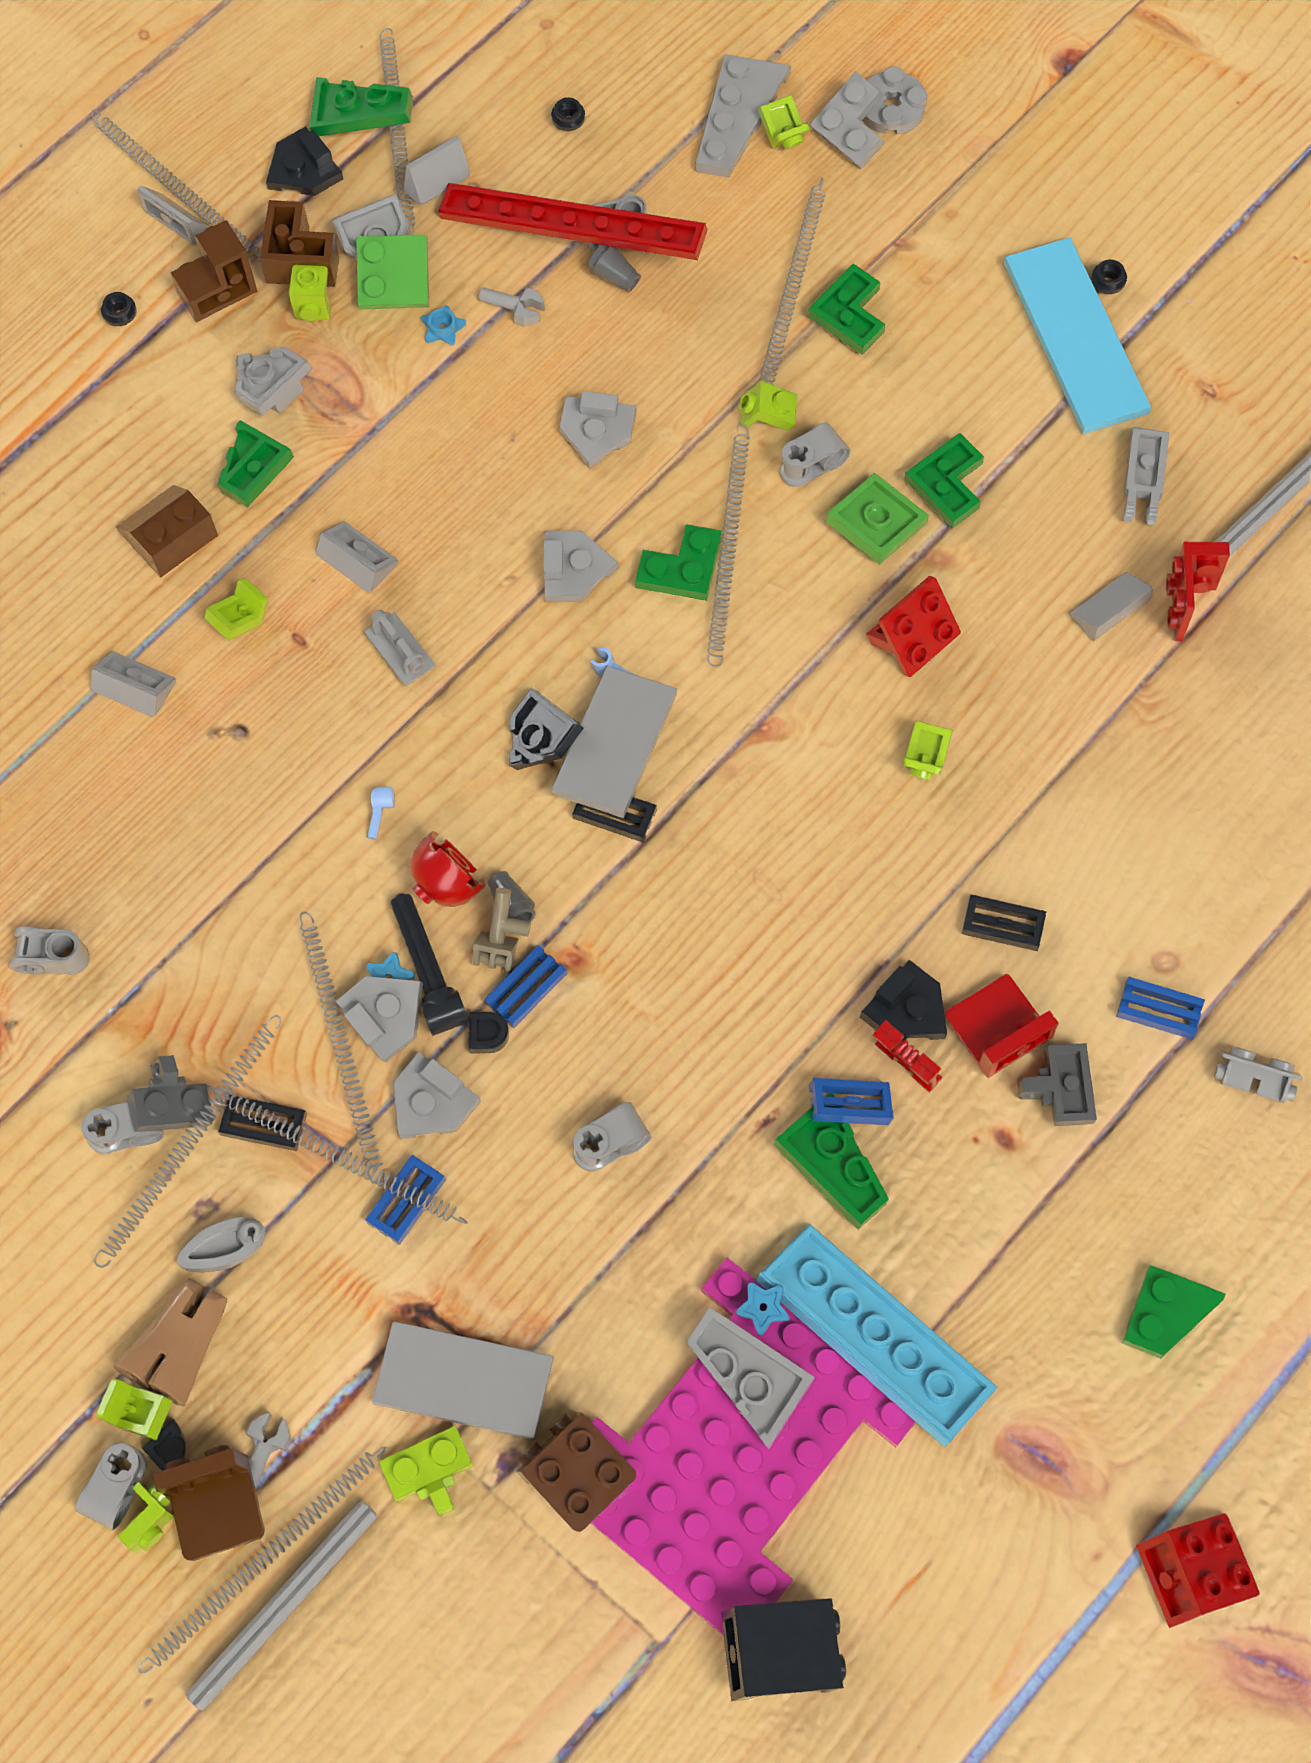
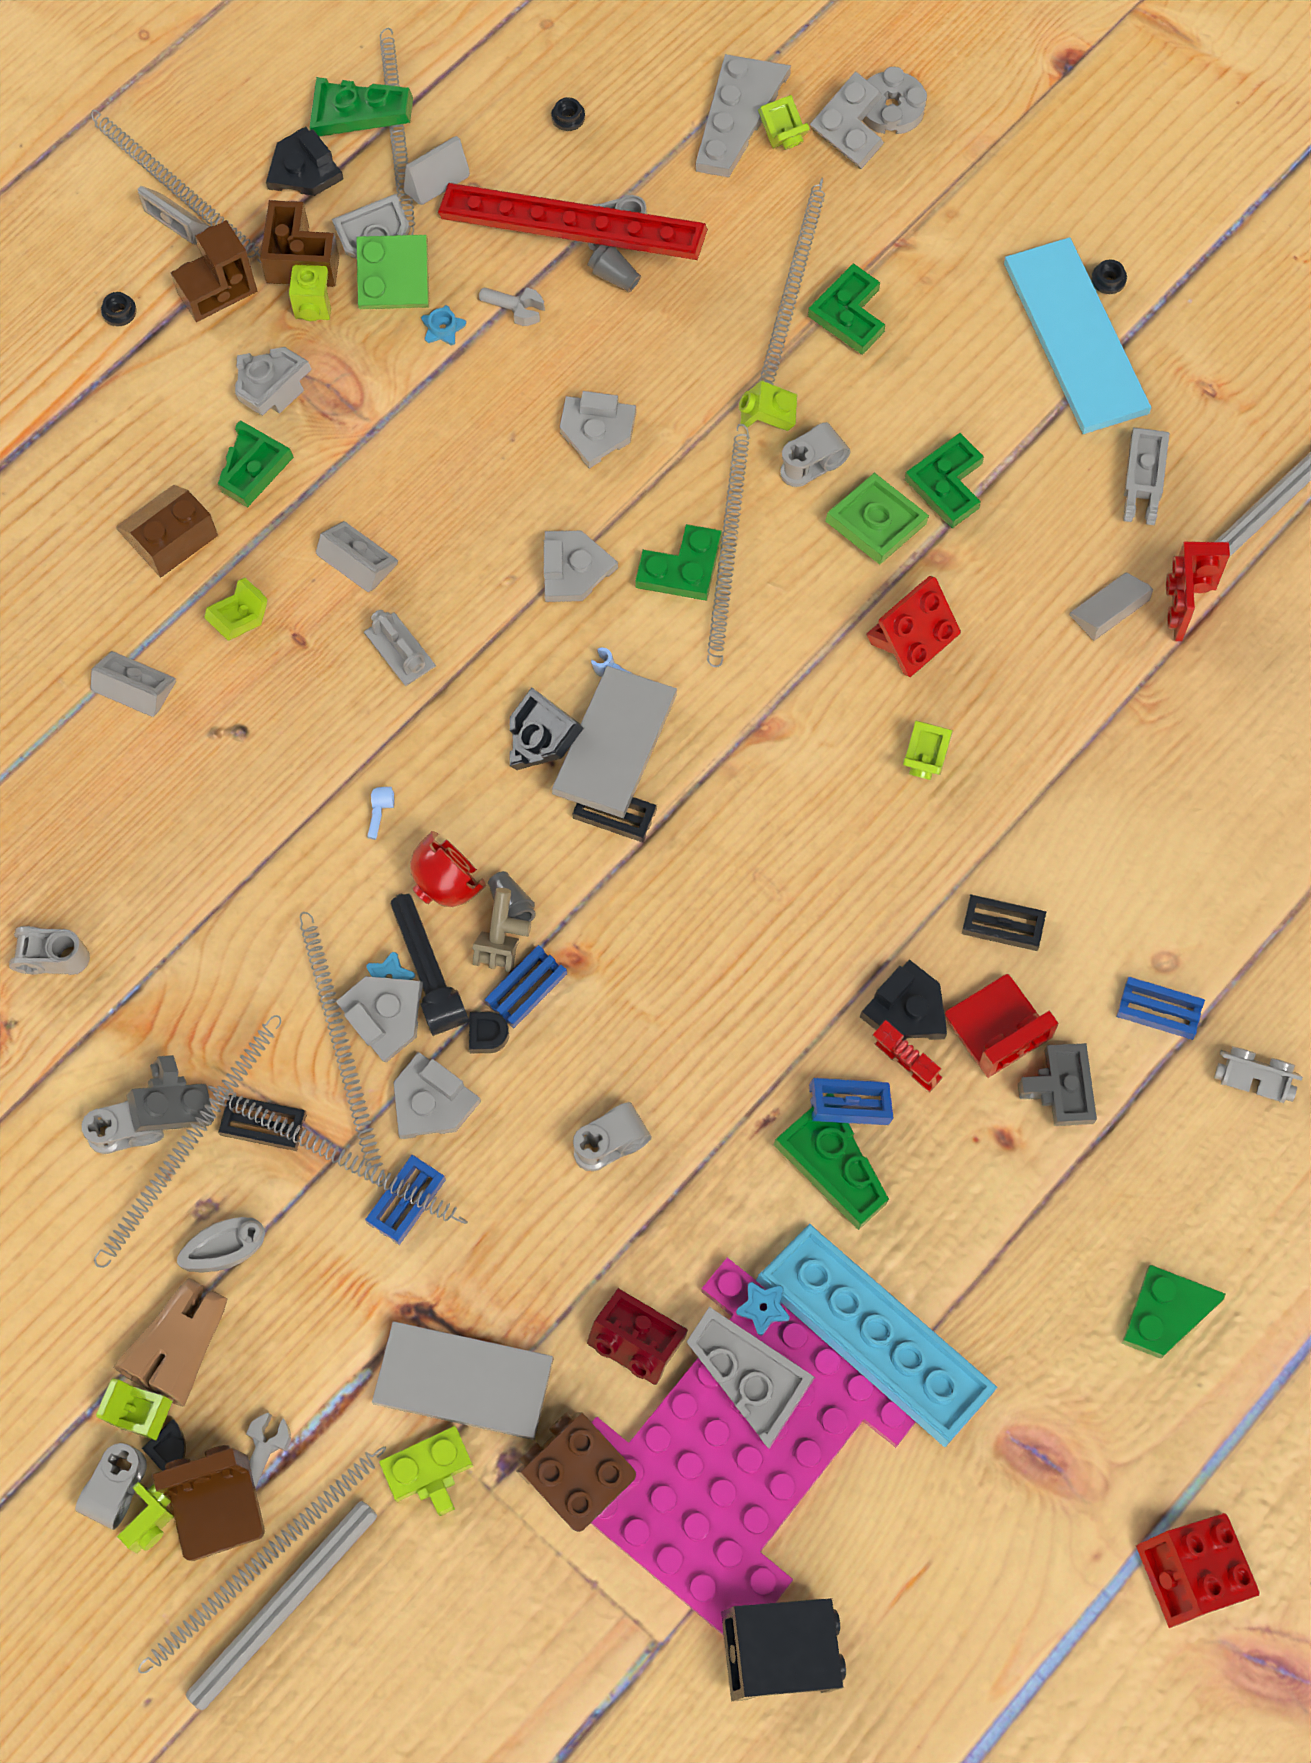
none -> dark red bracket [587,1288,688,1385]

